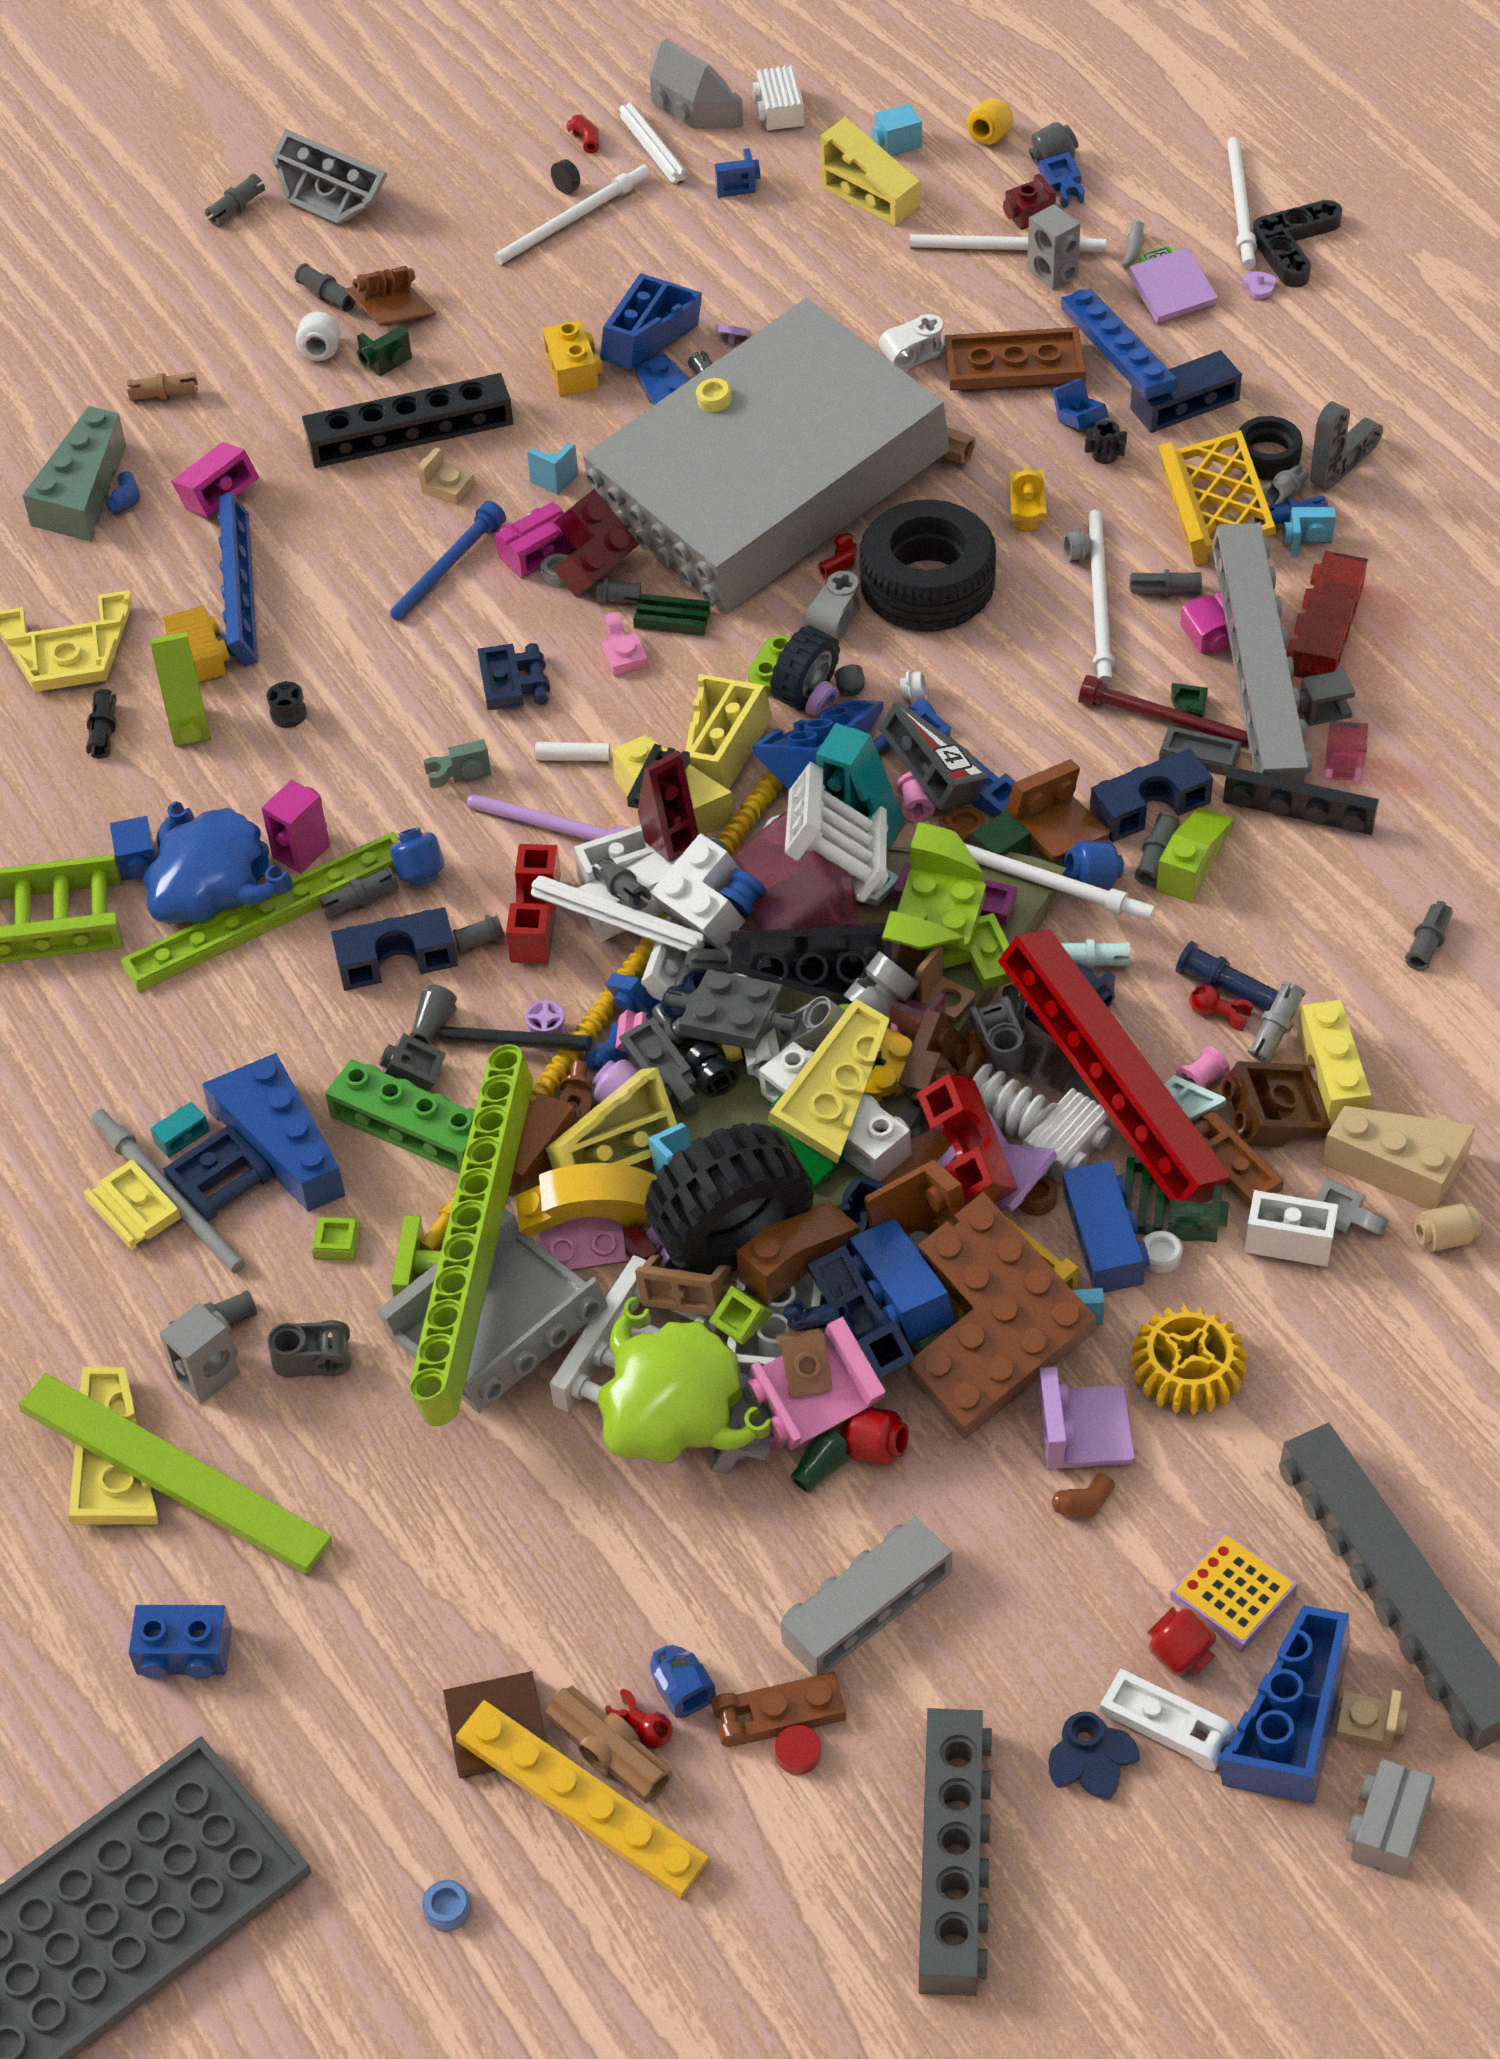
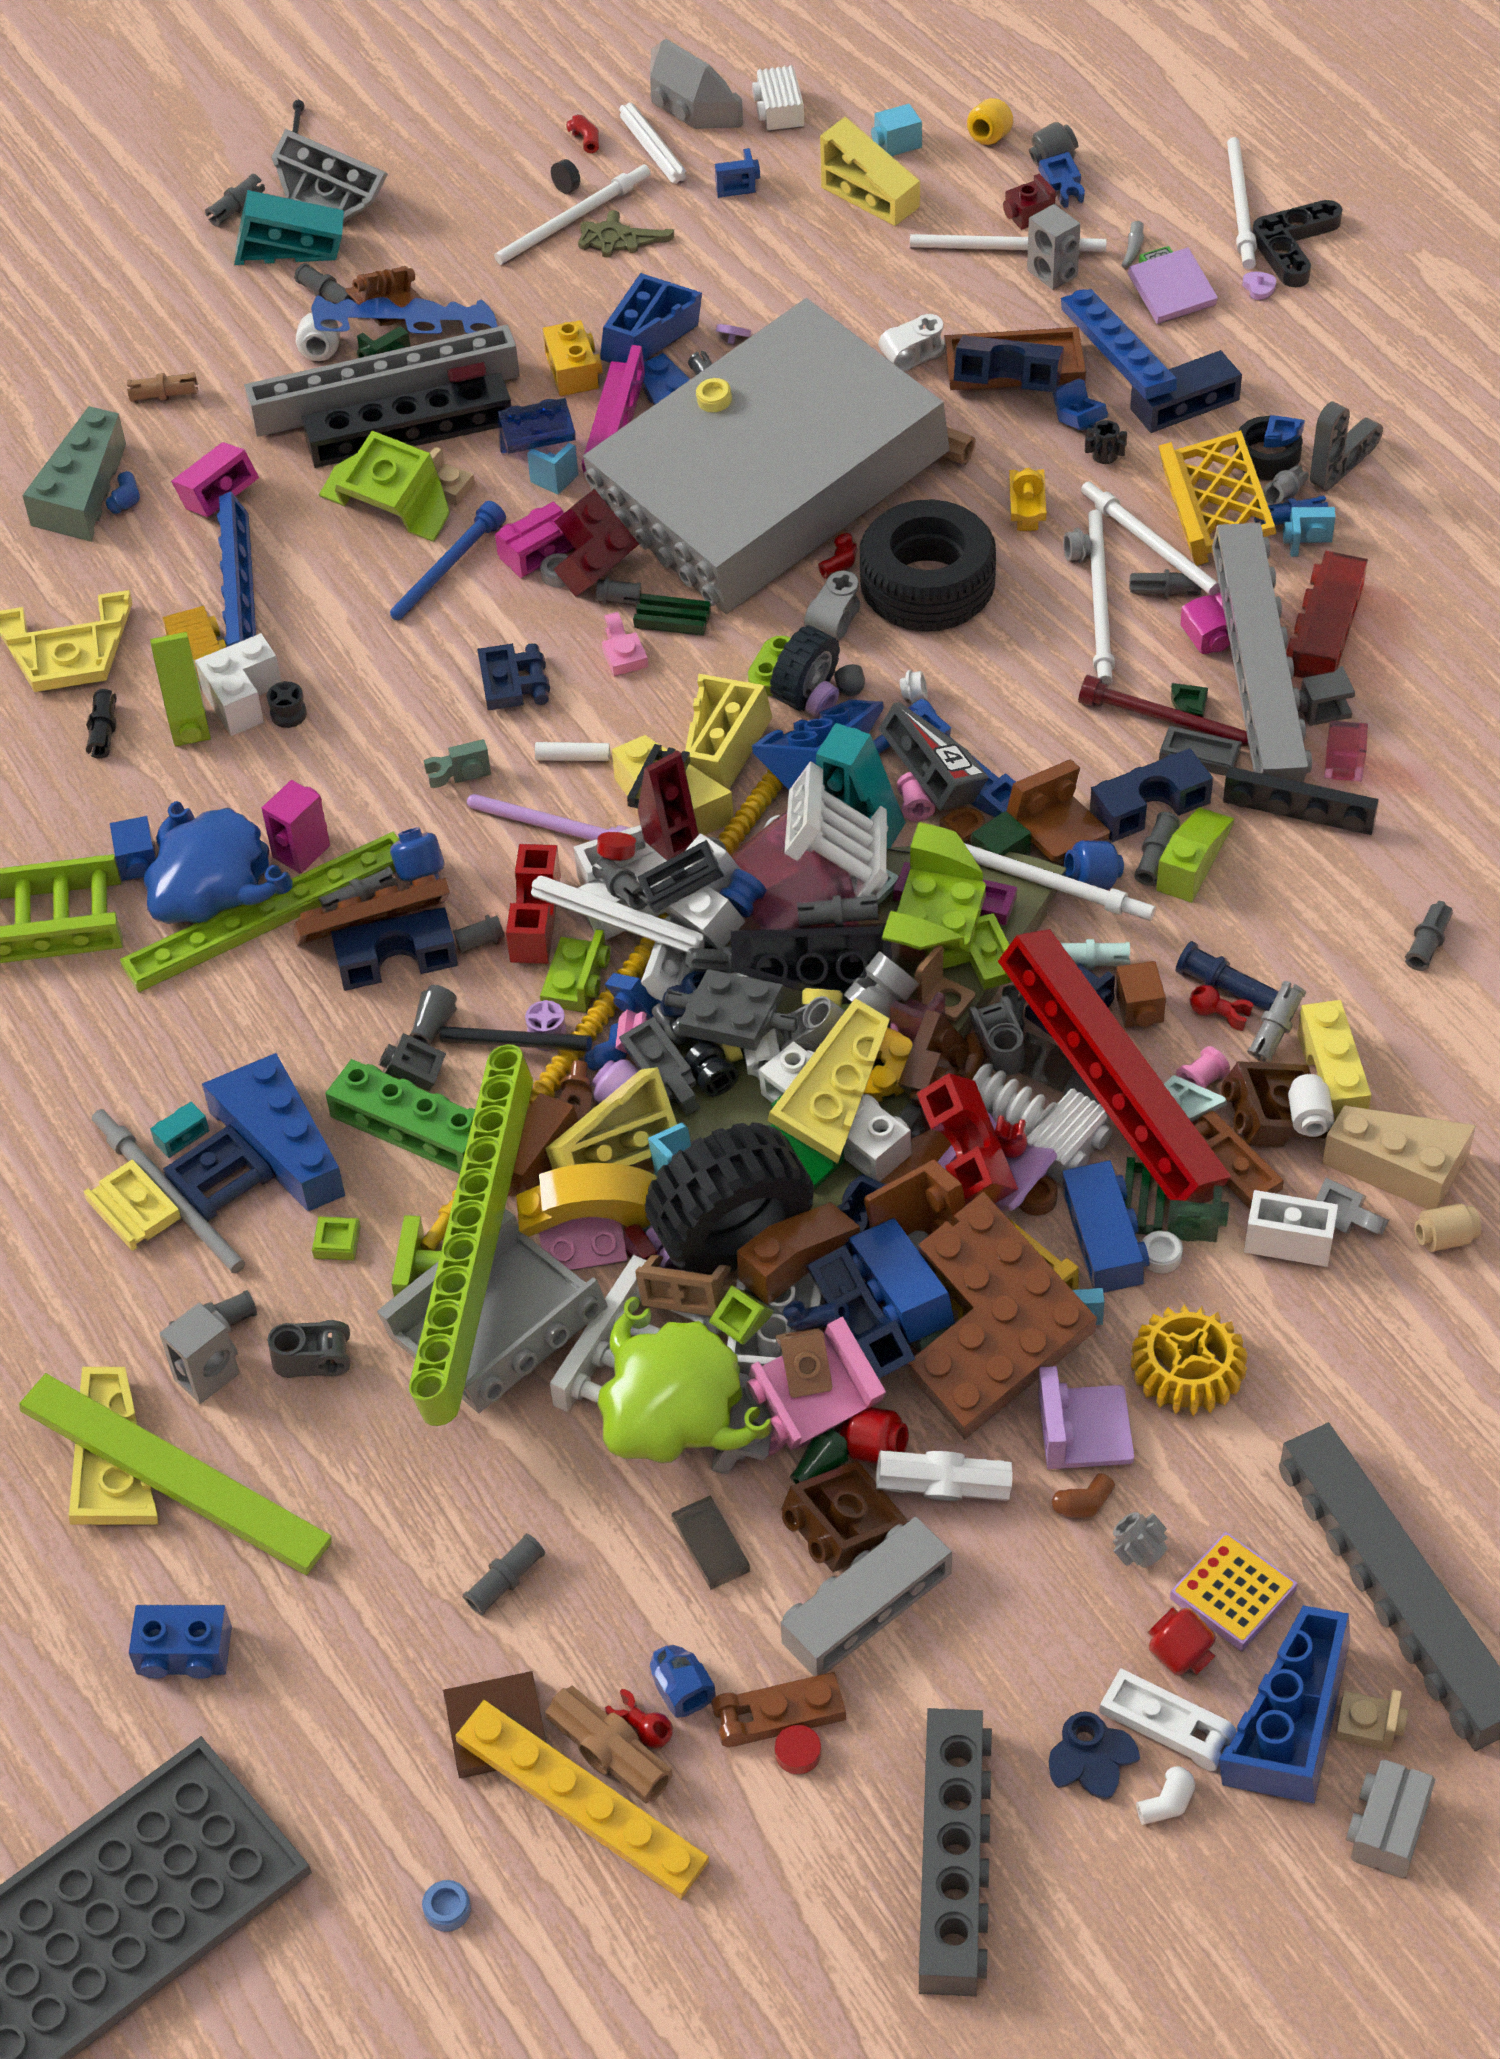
none -> white brick [195,633,282,736]
none -> teal wedge [234,190,344,265]
none -> light grey brick [244,325,520,437]
none -> black hinge [292,99,305,134]
none -> dark orange plate [293,875,450,946]
none -> blue piece [311,295,498,334]
none -> lime piece [318,431,450,542]
none -> dark red tile [447,362,487,383]
none -> dark grey pin [463,1533,545,1616]
none -> clear blue bracket [498,398,576,454]
none -> lime bracket [540,929,611,1013]
none -> olive piece [578,210,674,257]
none -> dark pink fence [582,345,645,473]
none -> red tile [596,832,636,861]
none -> black tile [637,840,724,913]
none -> clear smoke tile [671,1495,750,1590]
none -> reddish brown plate [781,1461,909,1572]
none -> dark grey pin [797,894,879,928]
none -> light yellow tile [802,988,843,1007]
none -> white piece [876,1451,1013,1501]
none -> dark blue arch [953,335,1064,393]
none -> red arm [995,1115,1028,1158]
none -> white bar [1081,481,1220,596]
none -> light grey gear [1113,1512,1168,1568]
none -> dark orange brick [1115,961,1166,1028]
none -> white arm [1136,1766,1195,1825]
none -> blue tile [1263,415,1305,448]
none -> white brick [1288,1074,1335,1137]

